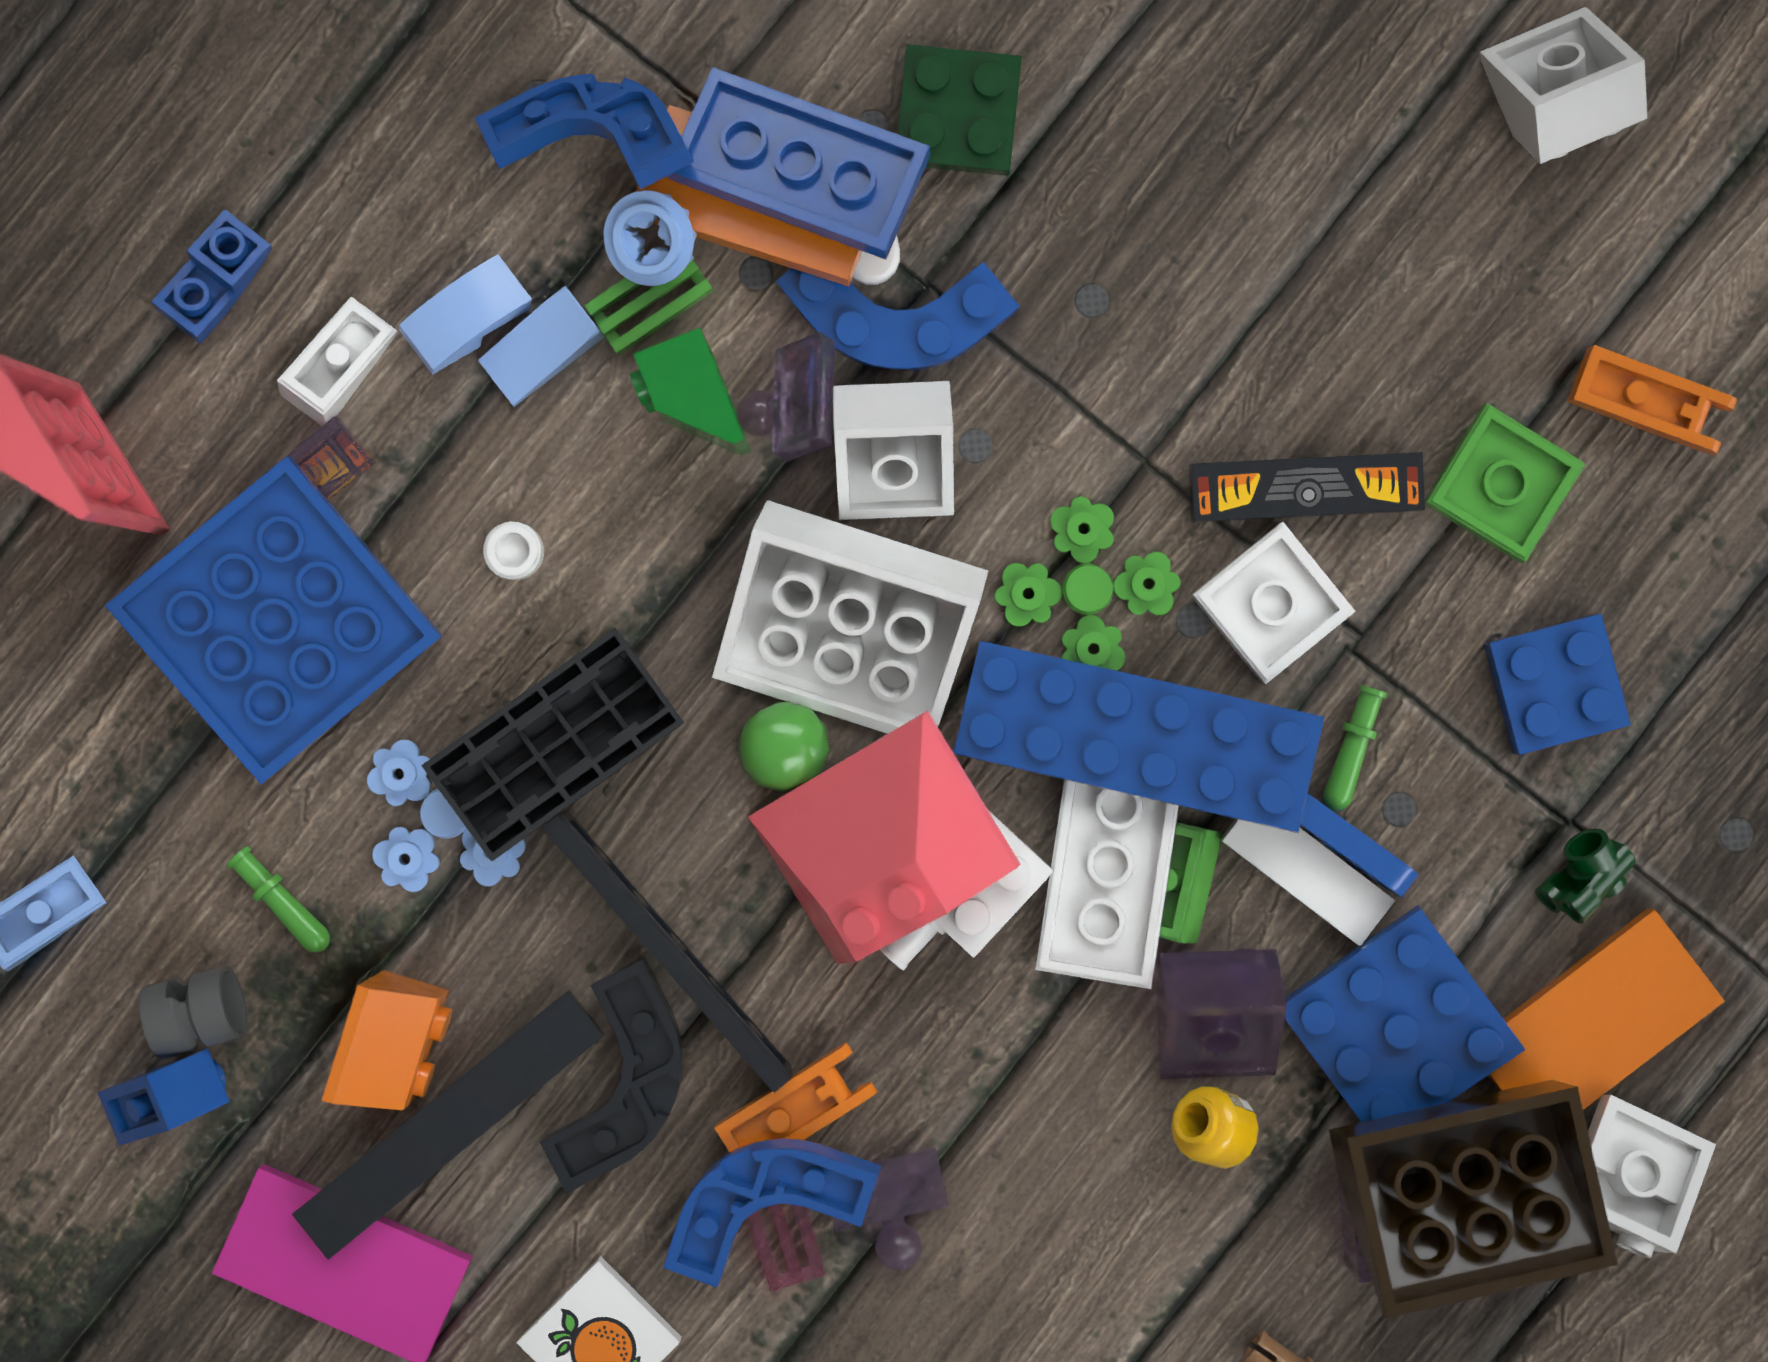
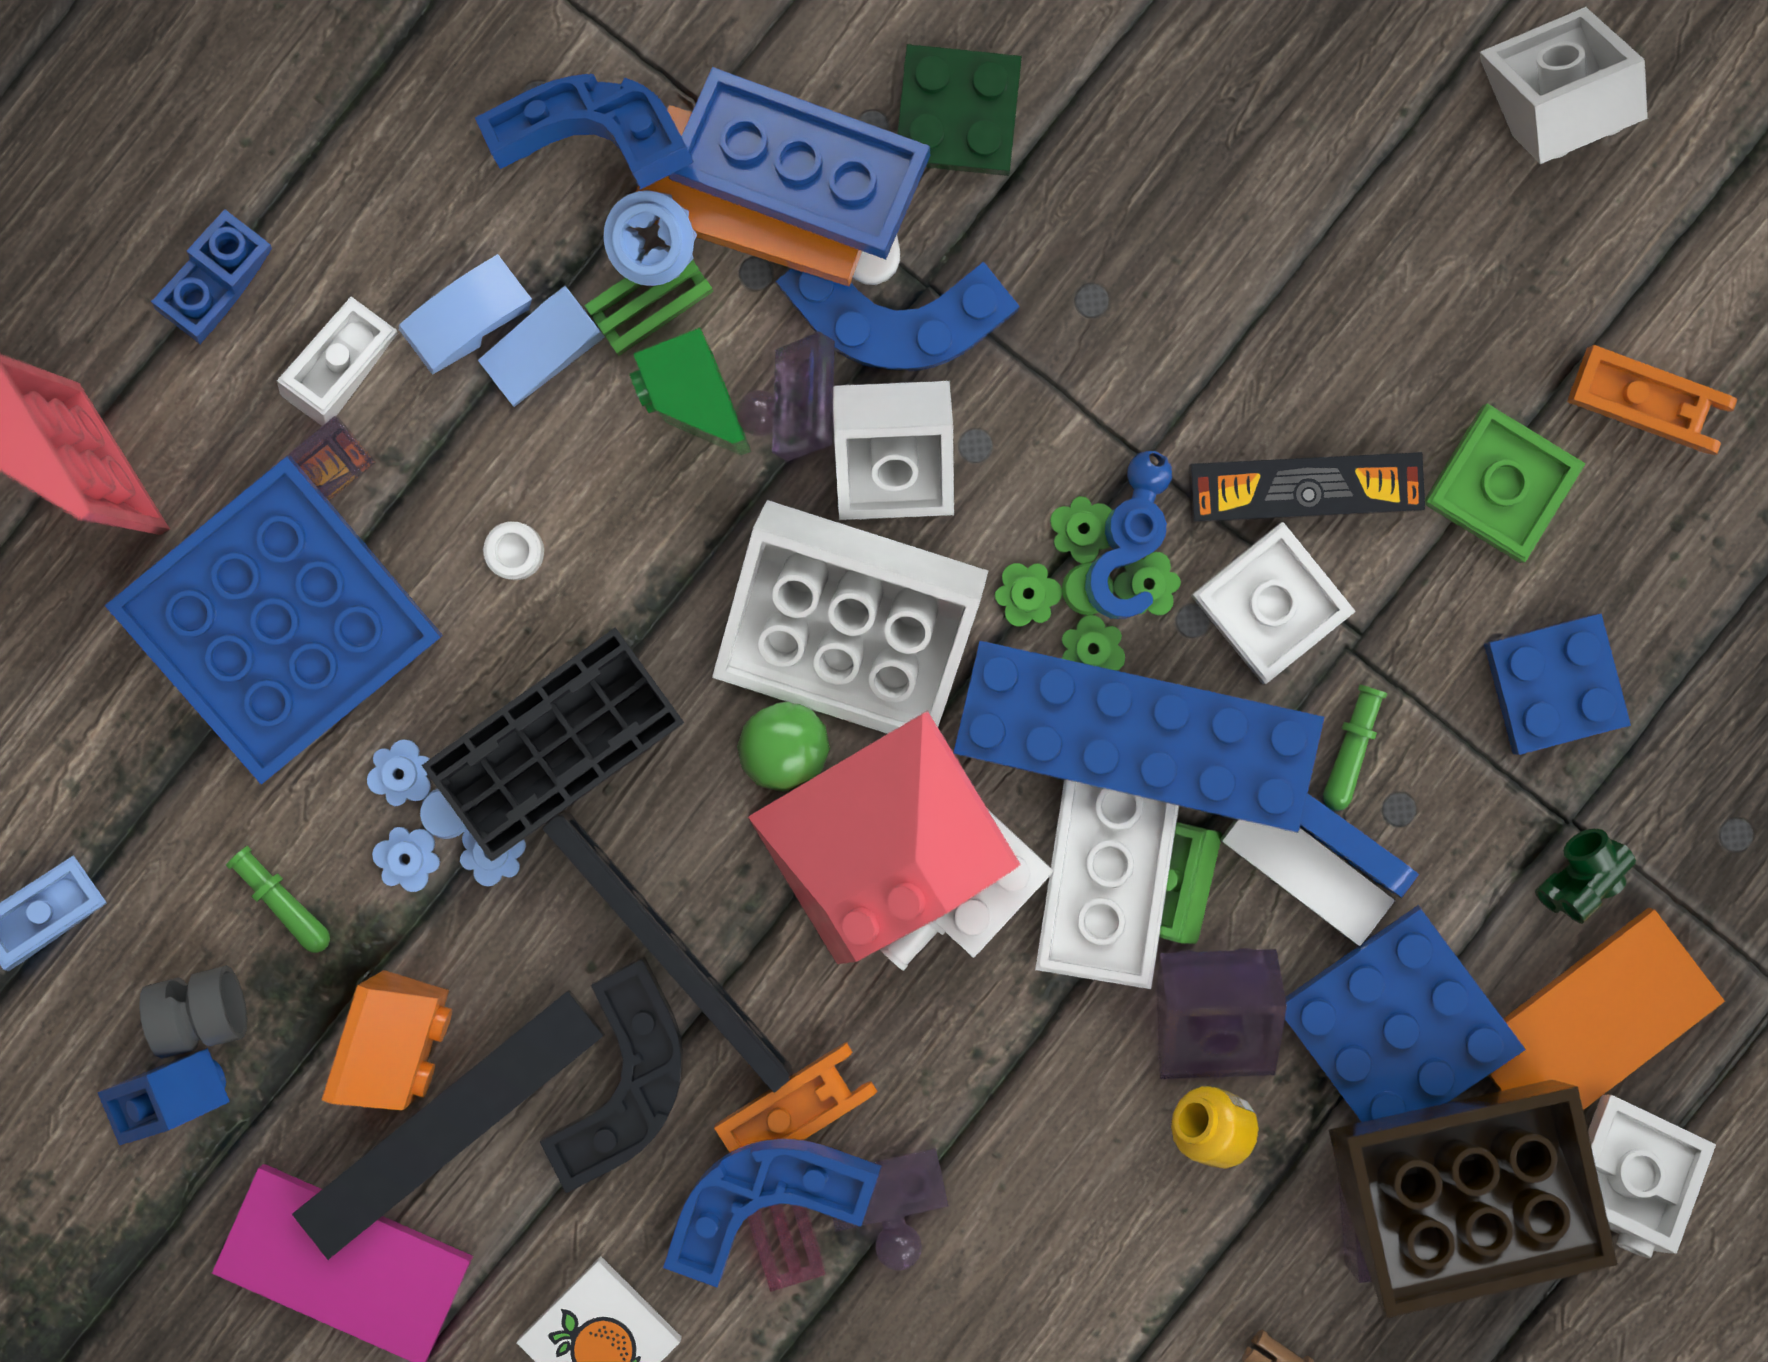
none -> blue piece [1085,451,1172,620]

